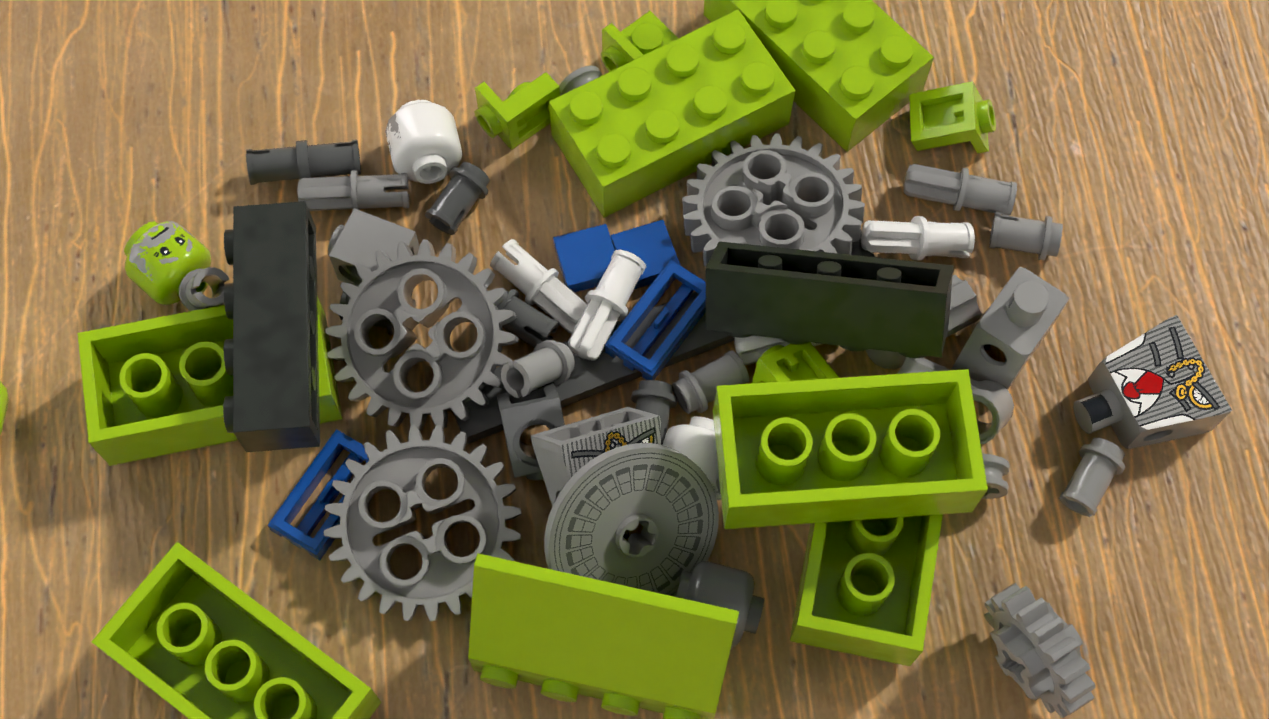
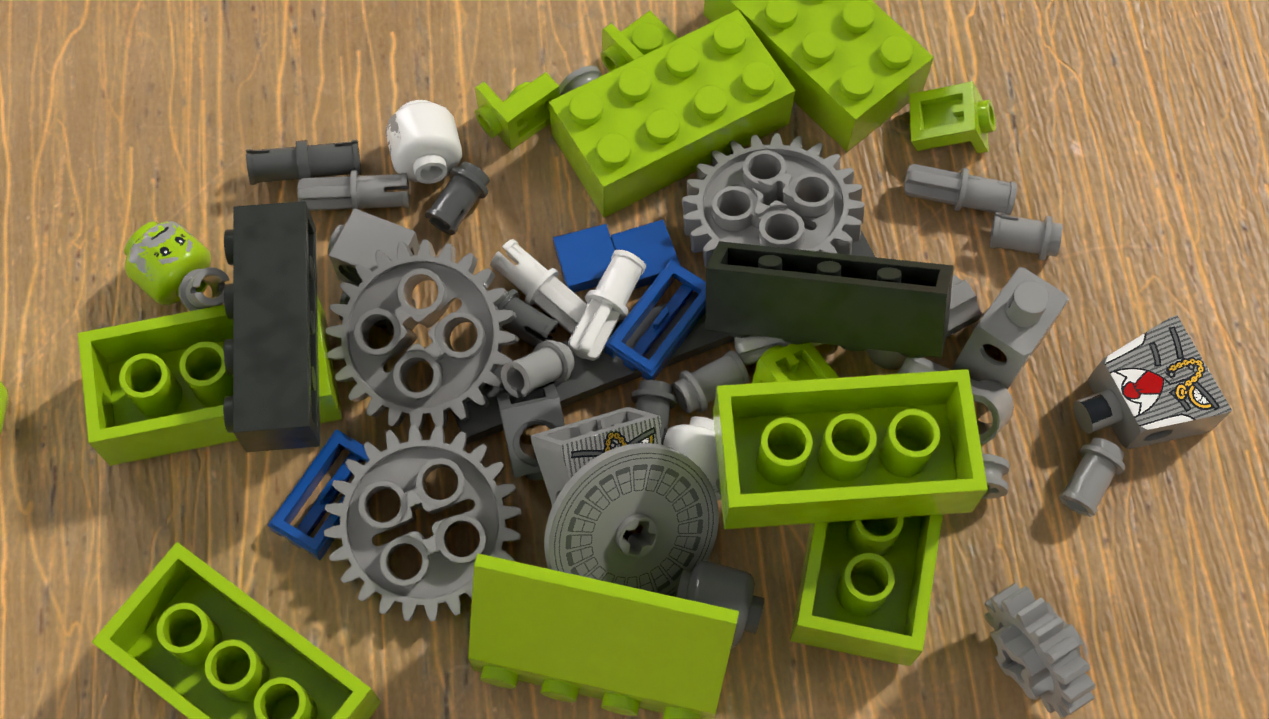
white axle [861,216,975,261] -> none

